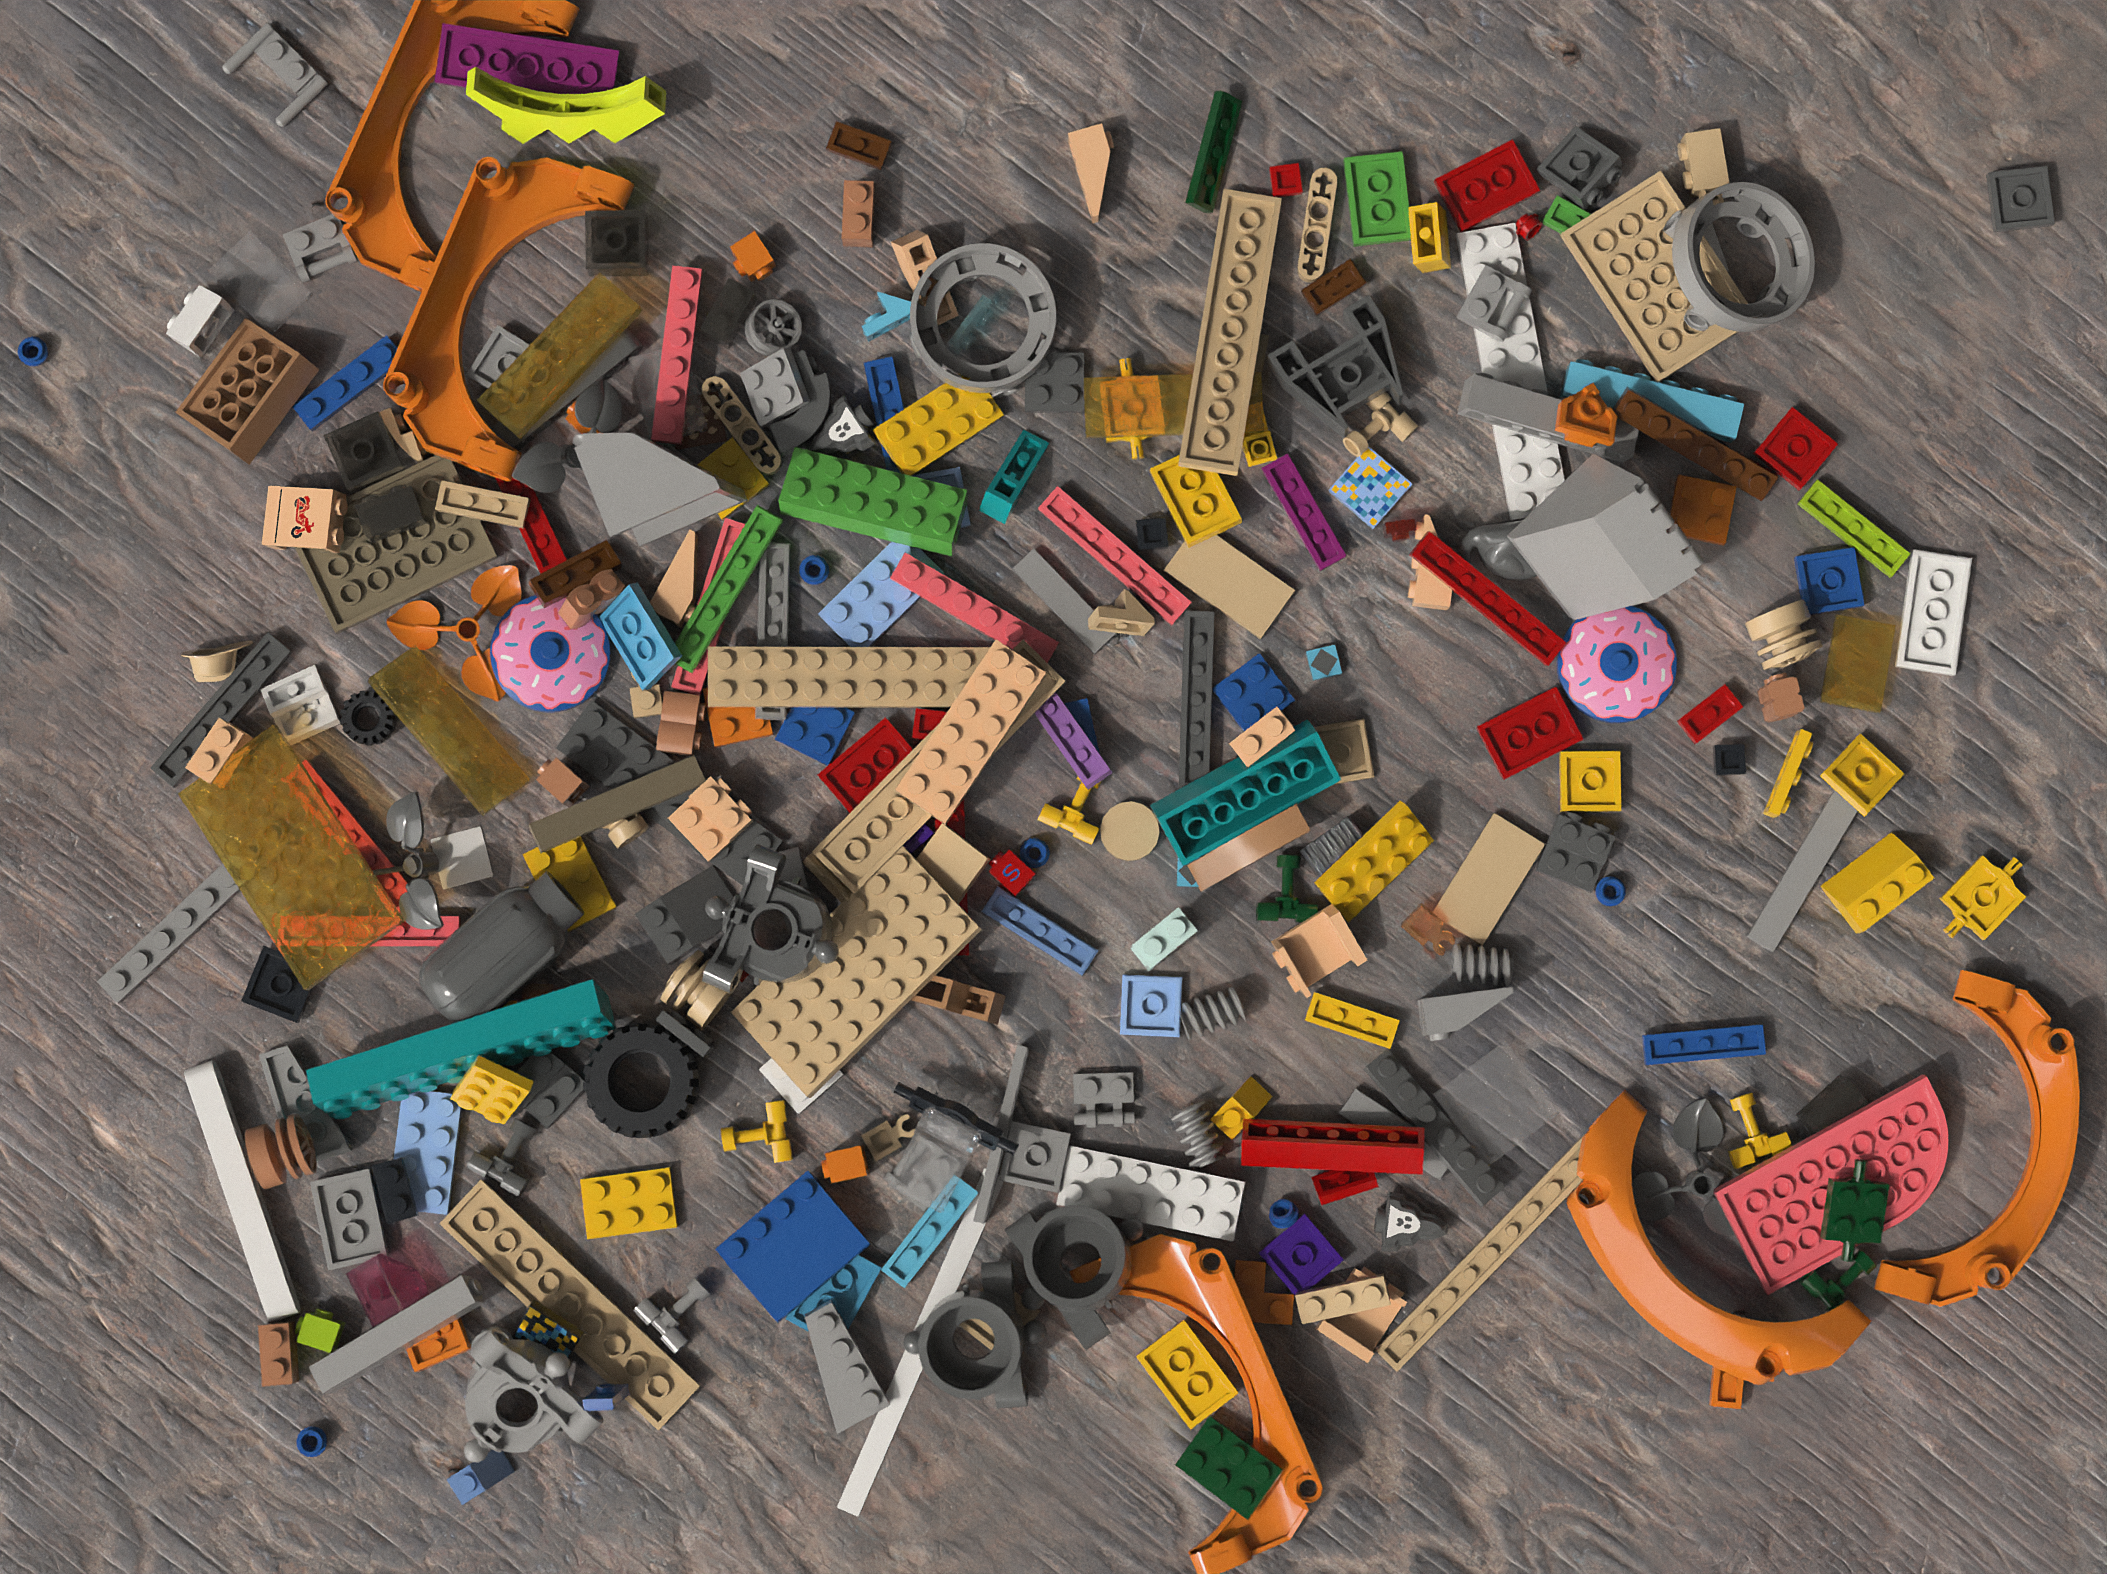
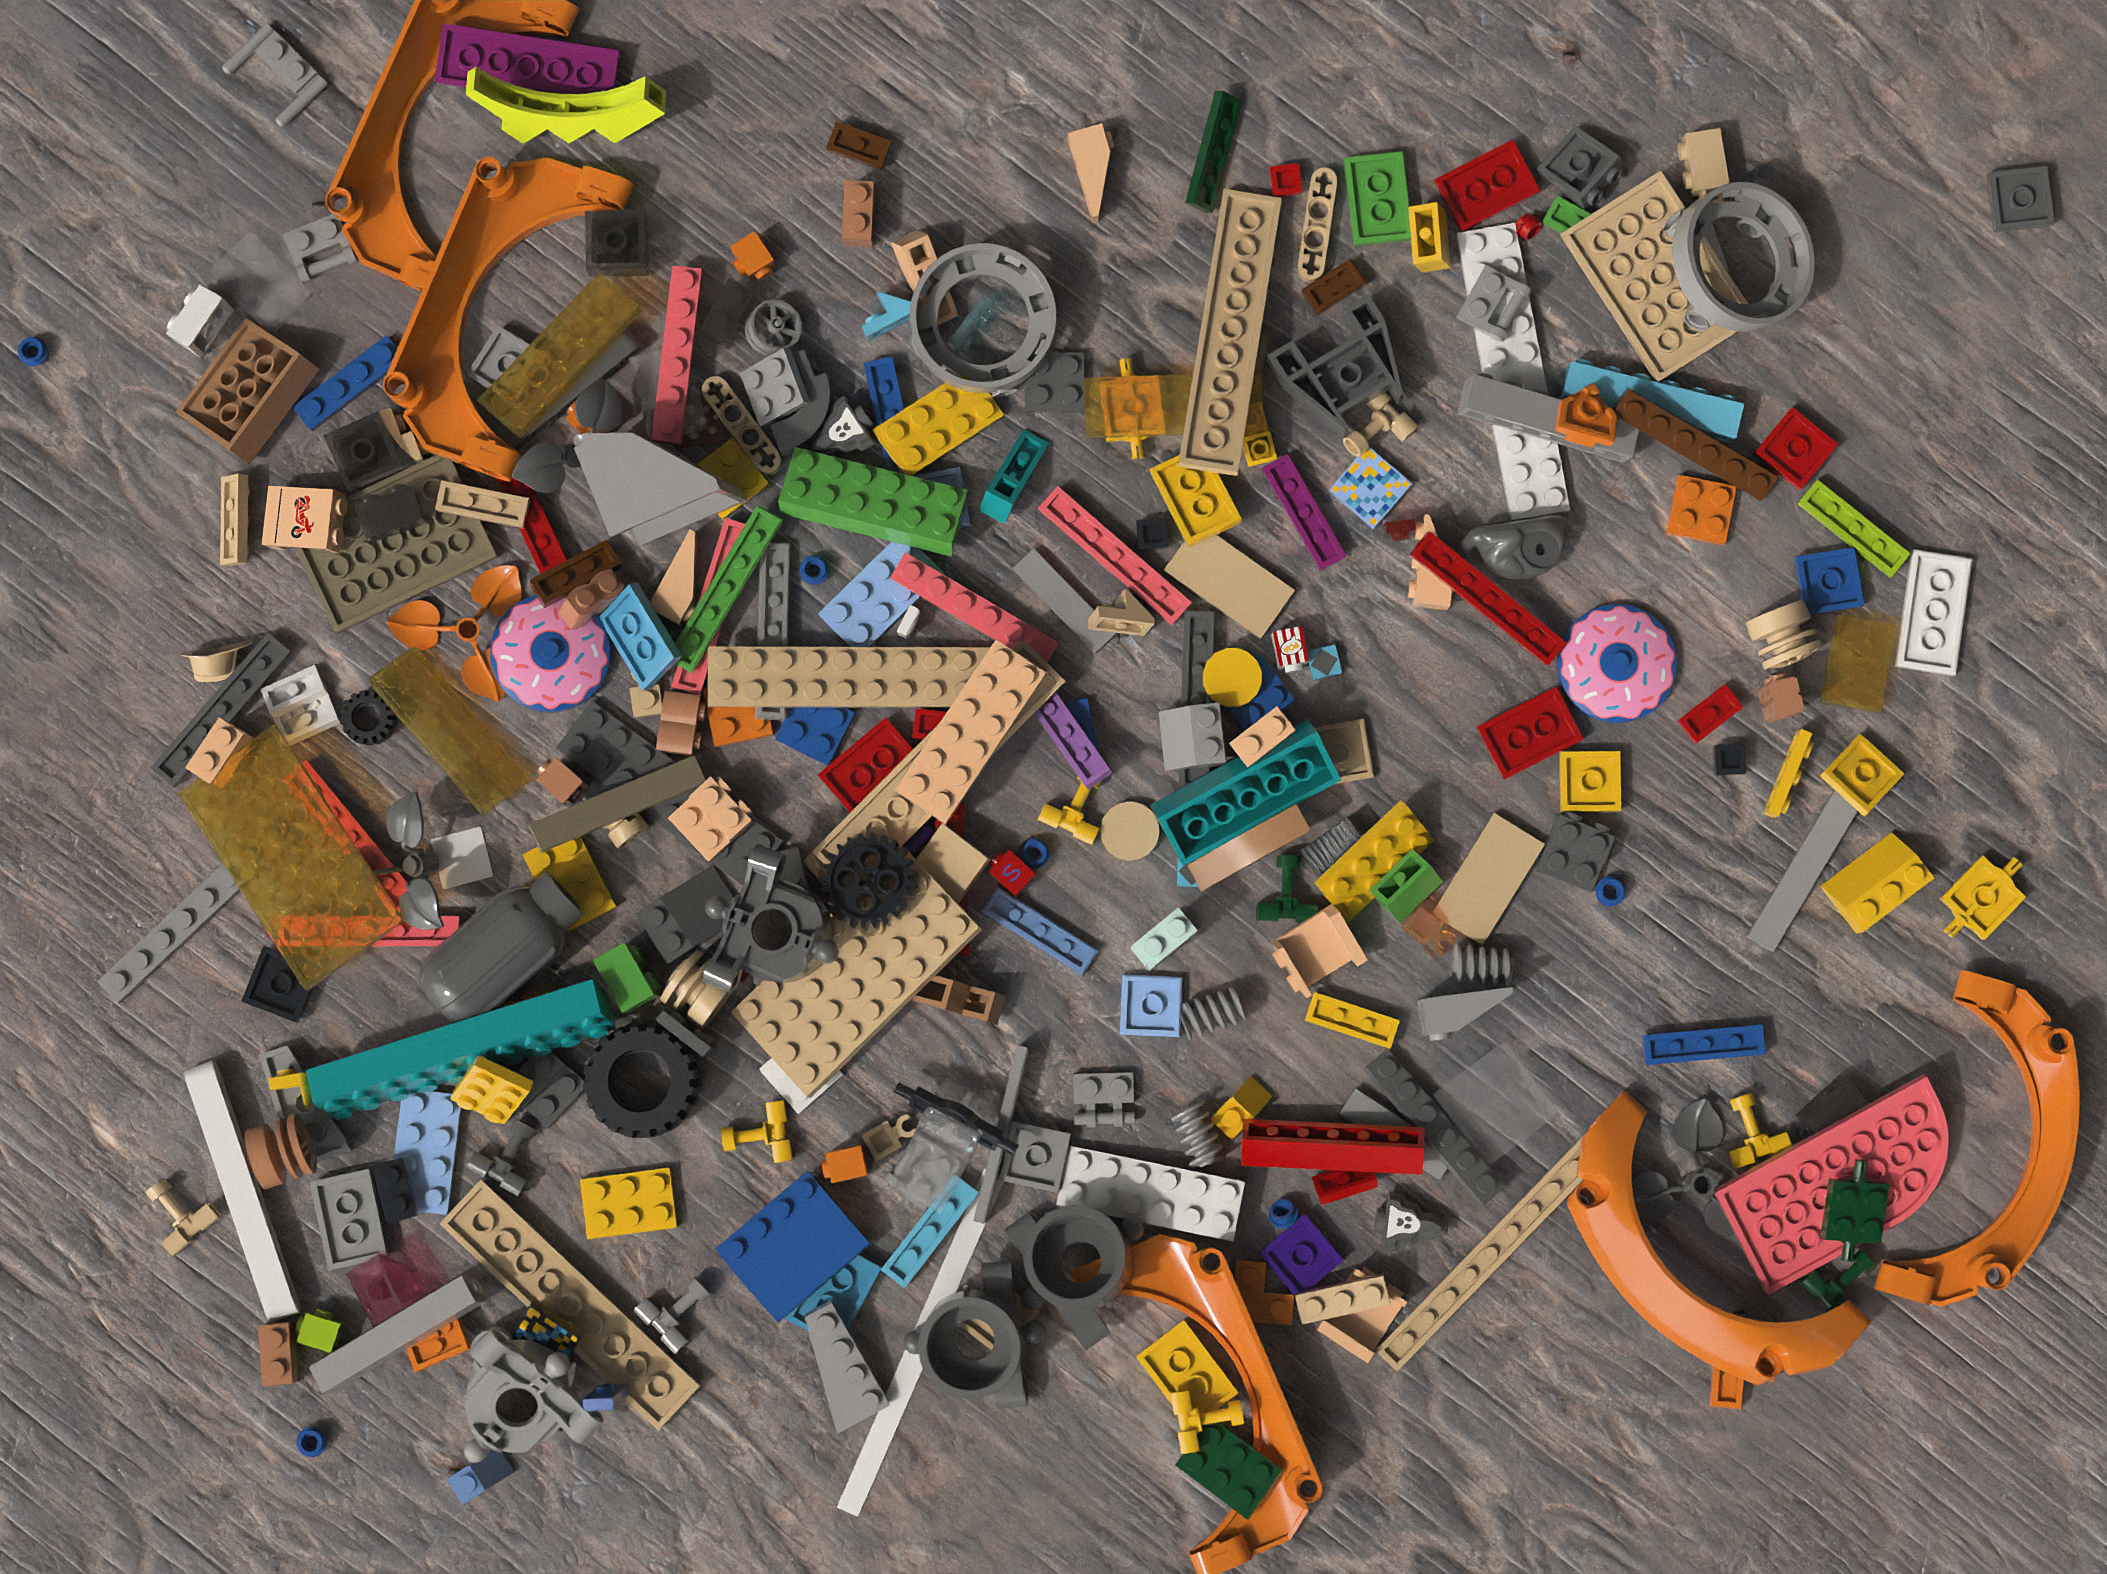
light grey windscreen [1507,454,1704,620] -> none
none -> tan bar [146,1178,222,1256]
none -> tan plate [220,474,250,566]
none -> yellow plate [268,1068,312,1109]
none -> bright green piece [593,942,661,1014]
none -> black gear [820,832,918,931]
none -> white tile [897,605,921,639]
none -> light grey slope [1159,703,1226,771]
none -> yellow bar [1171,1390,1244,1454]
none -> yellow tile [1203,648,1262,708]
none -> brick [1271,626,1309,673]
none -> bright green brick [1369,849,1442,923]

